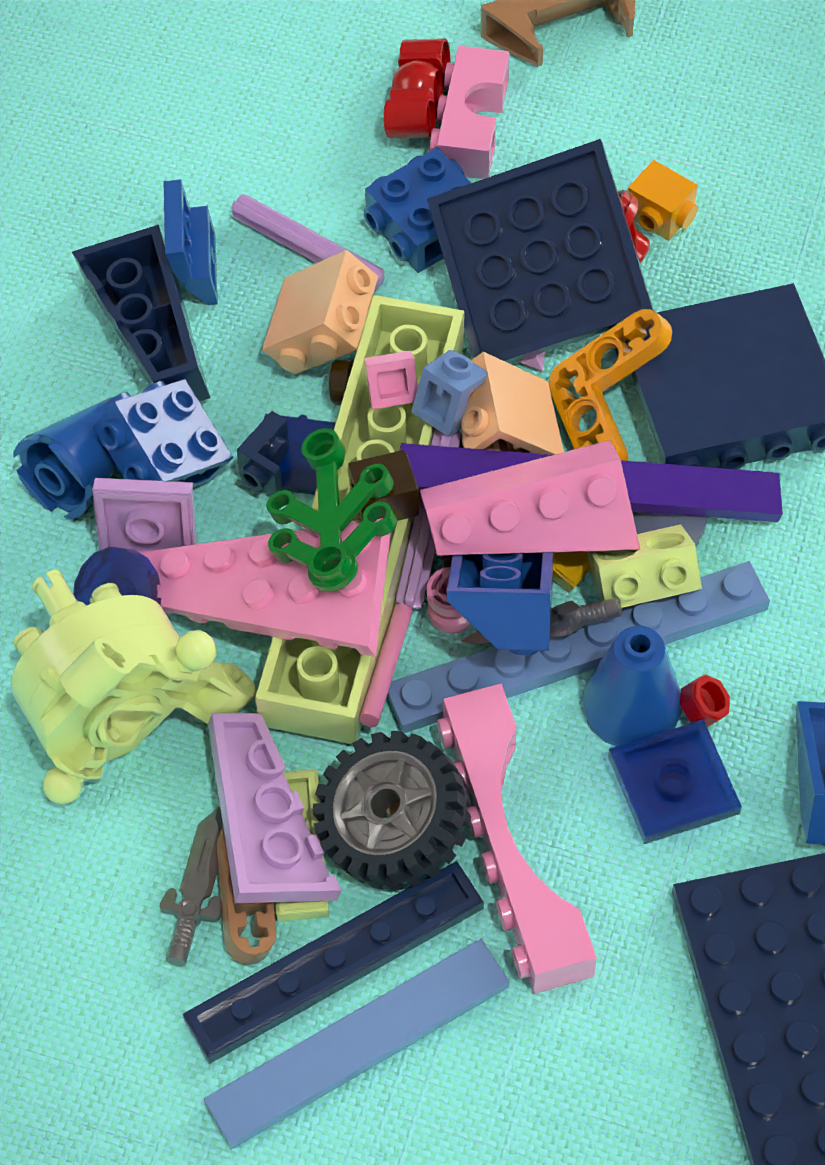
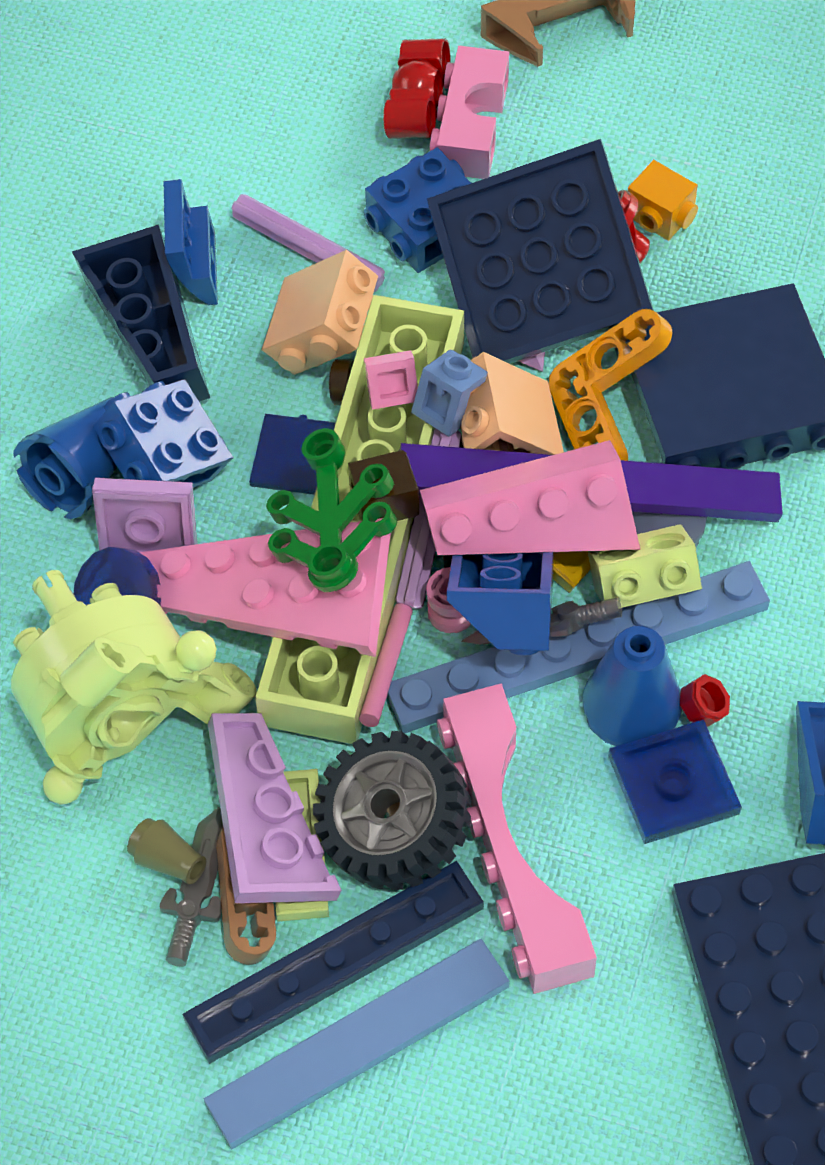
dark blue bracket [237,411,290,495] -> none
none -> olive cone [127,818,207,884]

